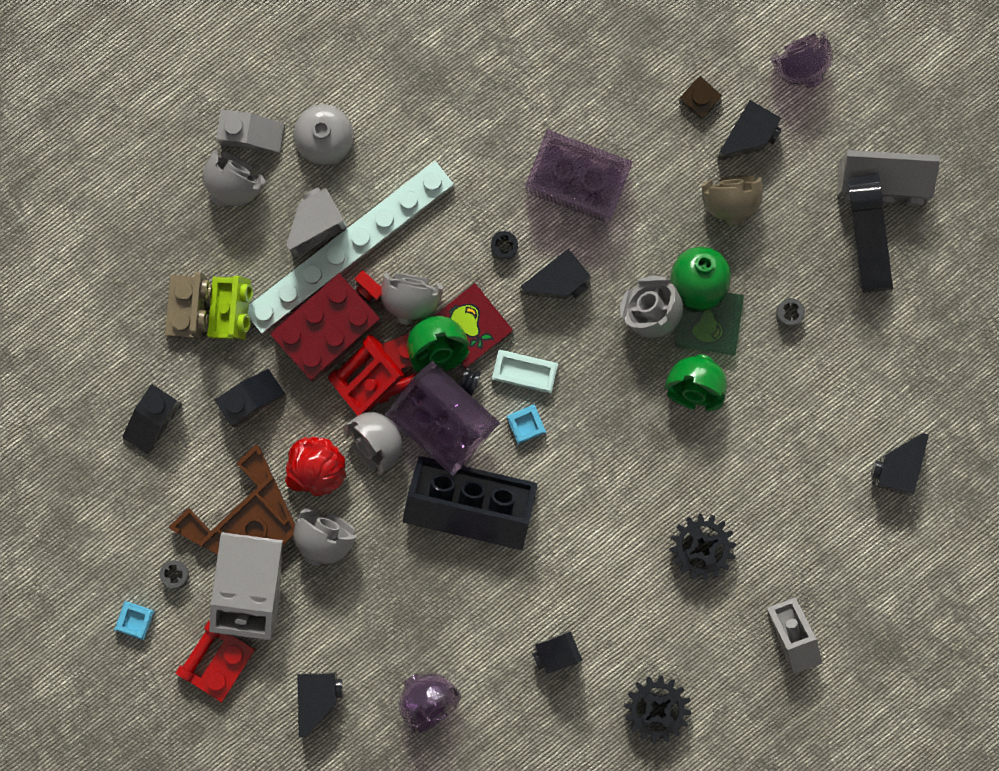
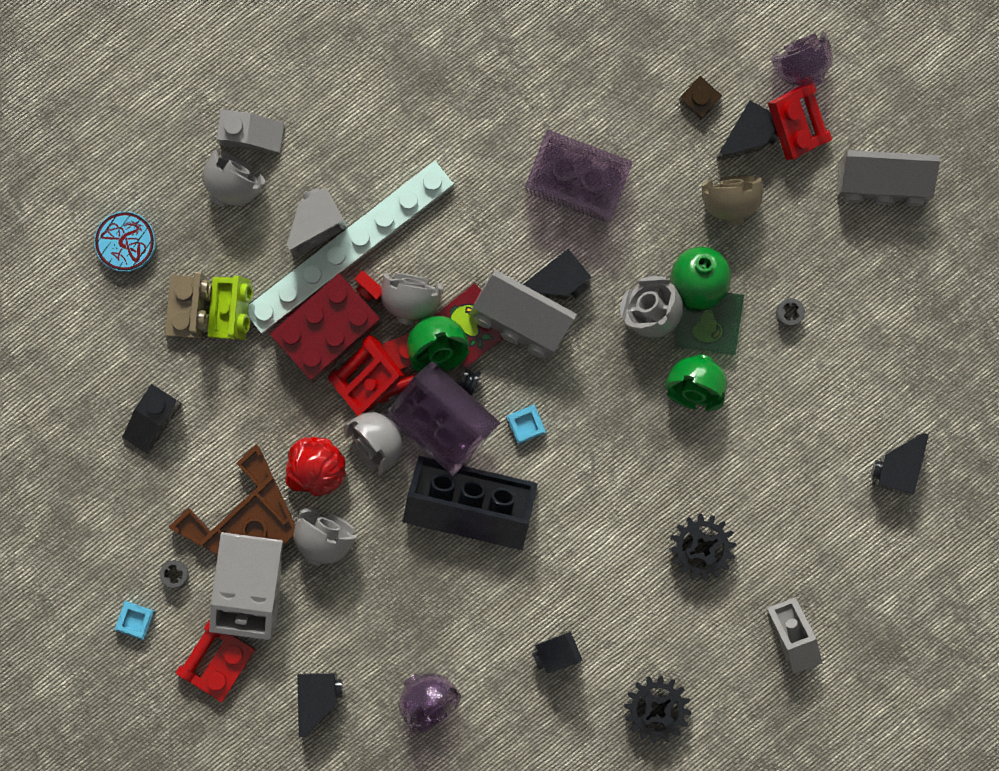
black slope [214,368,285,428] -> none
light grey cylinder [293,104,354,166] -> none
black bush [491,231,518,260] -> none
light aqua tile [492,350,558,394] -> none
black beam [848,174,893,293] -> none
none -> tile [94,212,156,272]
none -> light grey slope [468,270,577,358]
none -> red plate [767,82,832,160]

